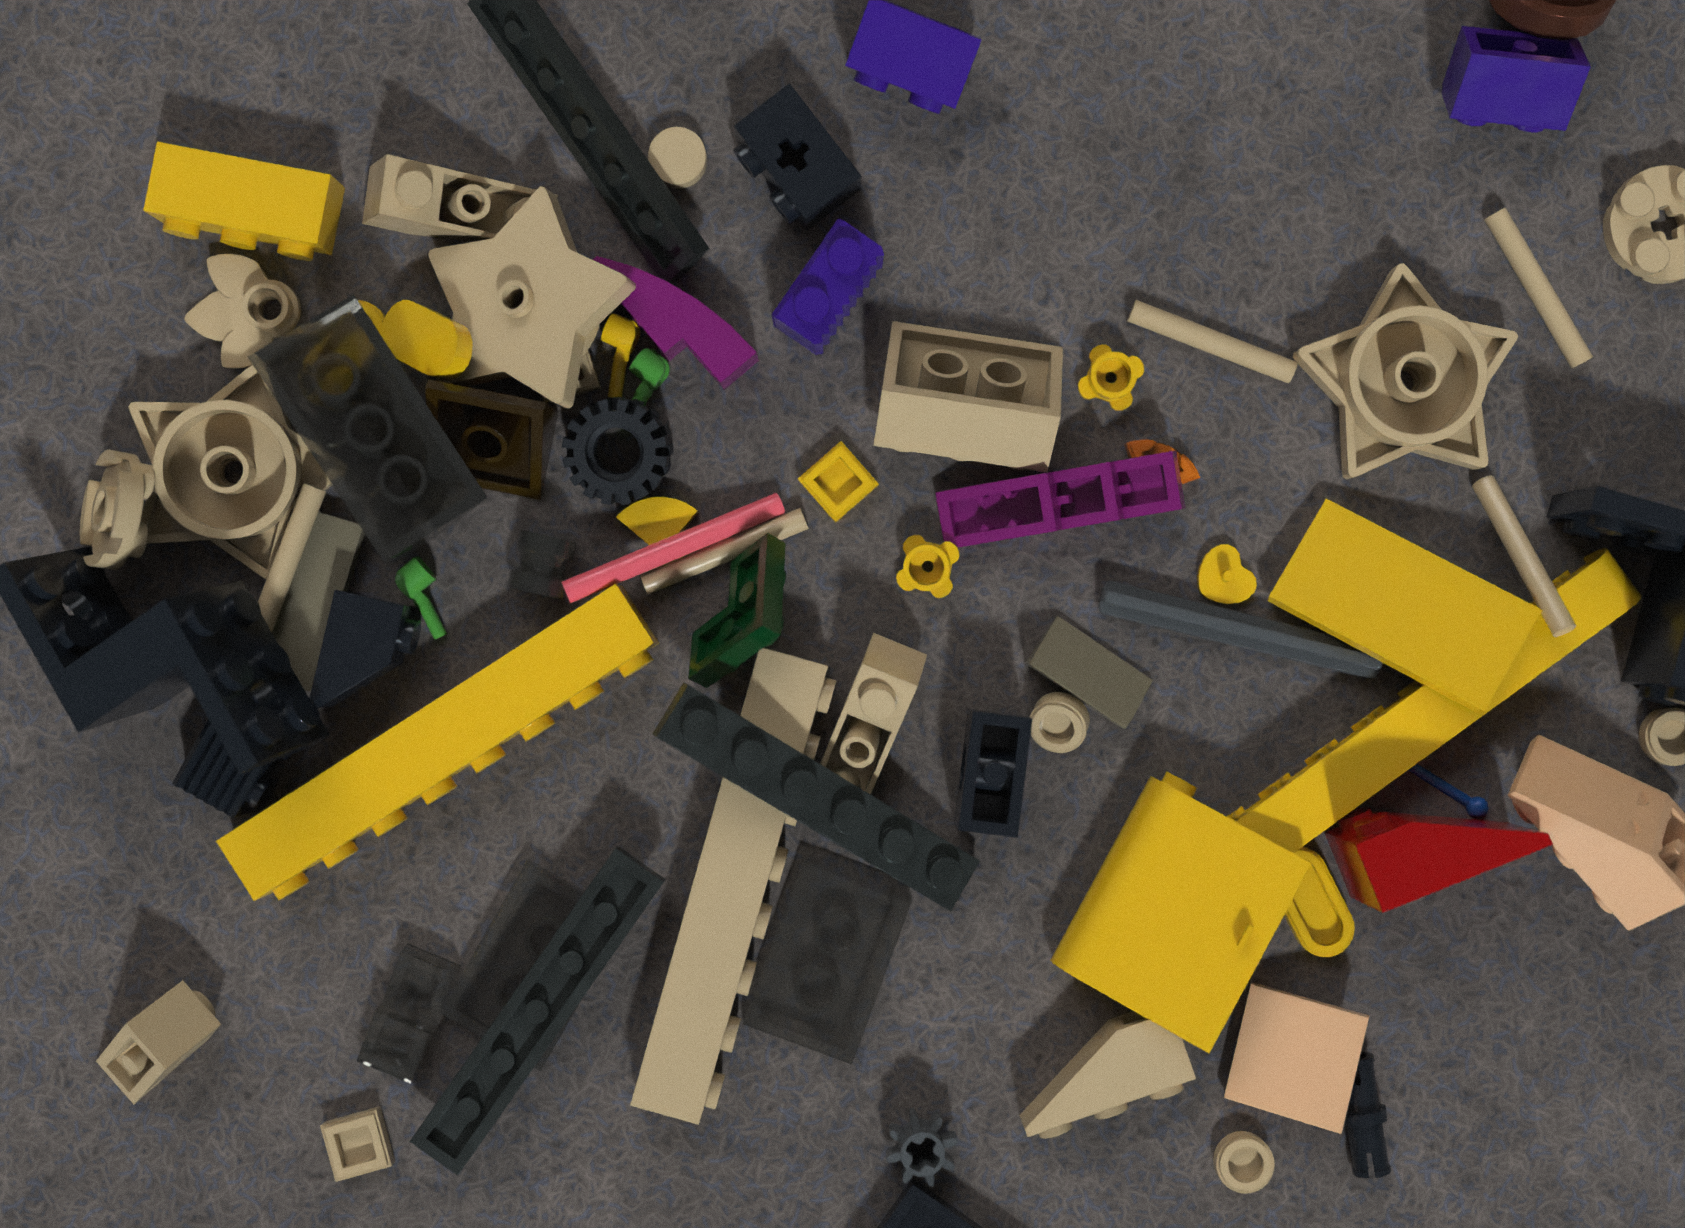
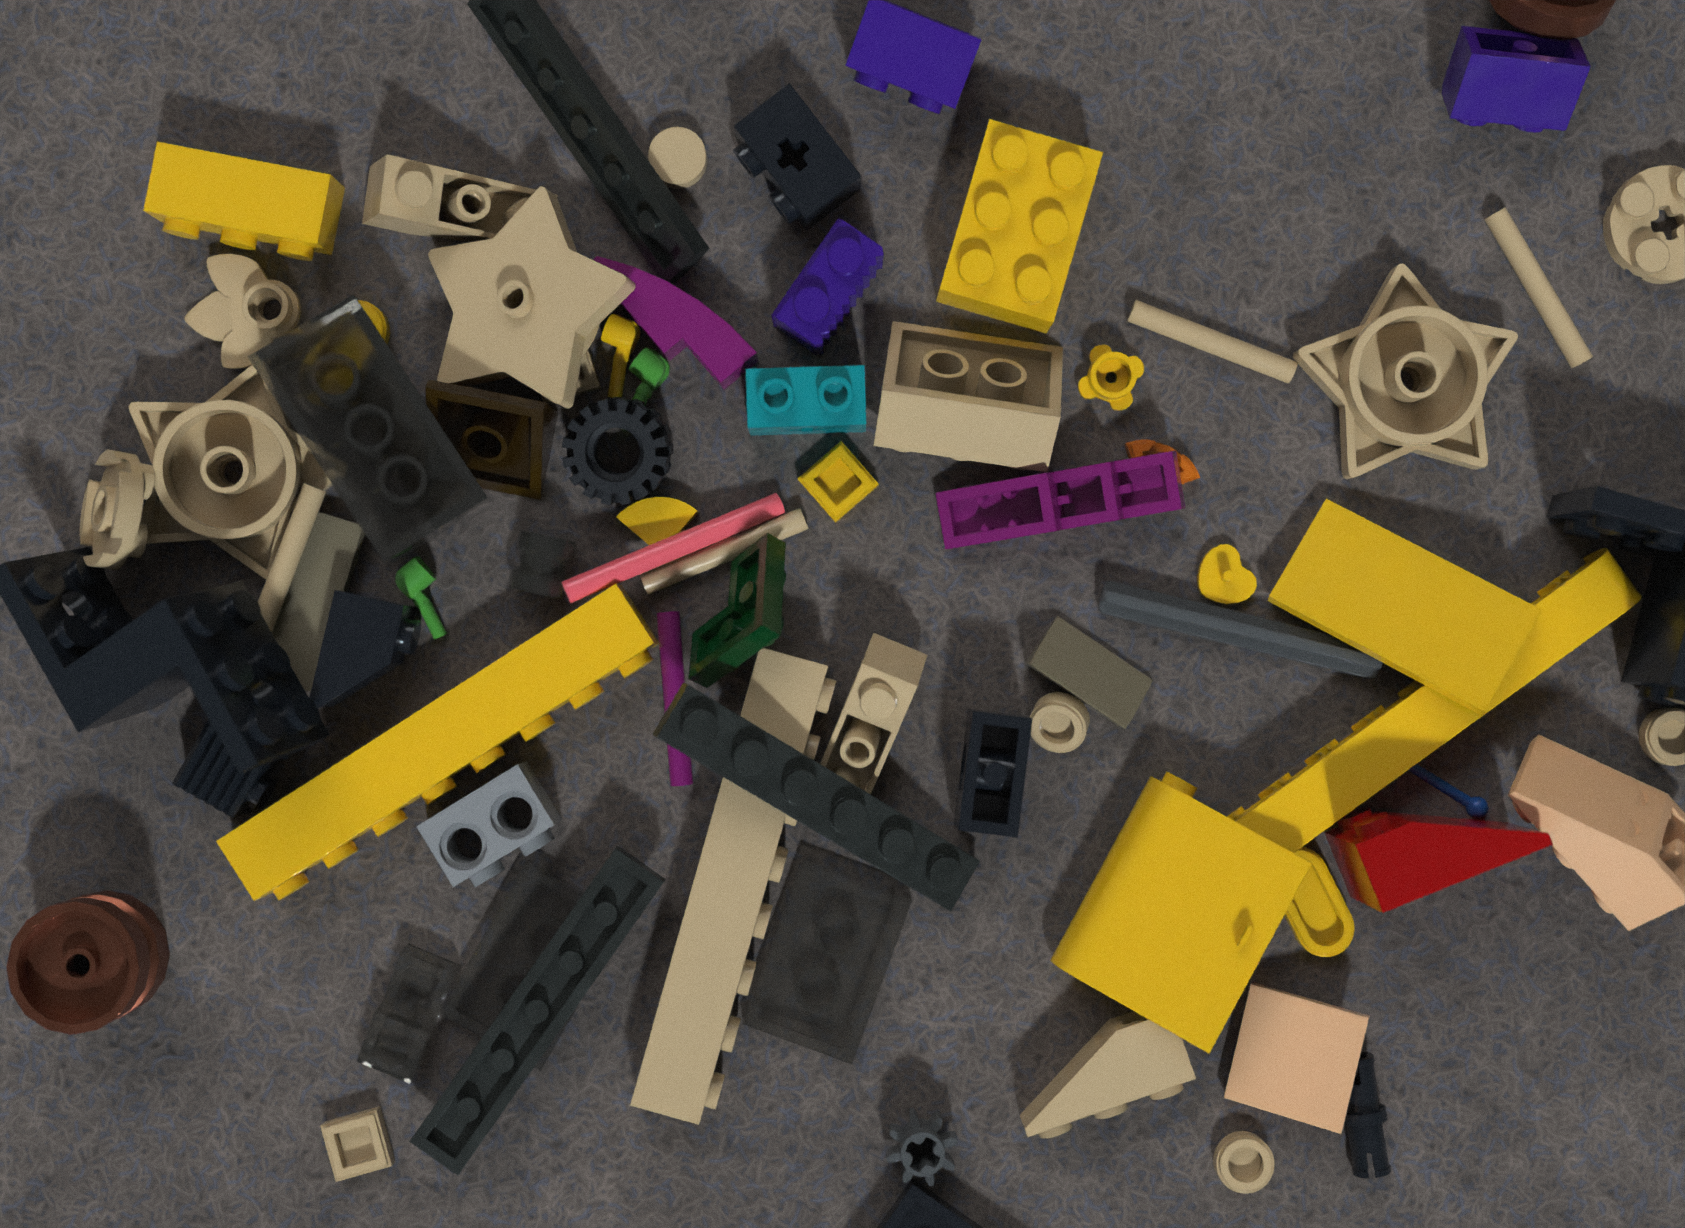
tan slope [96,980,222,1104] -> none
yellow tile [381,300,473,381] -> none
yellow plate [896,535,960,598] -> none
tan bar [1472,475,1576,637] -> none
none -> copper wheel [6,890,170,1035]
none -> light grey brick [416,761,562,887]
none -> magenta bar [656,611,693,786]
none -> teal brick [746,365,866,436]
none -> yellow brick [936,119,1103,334]

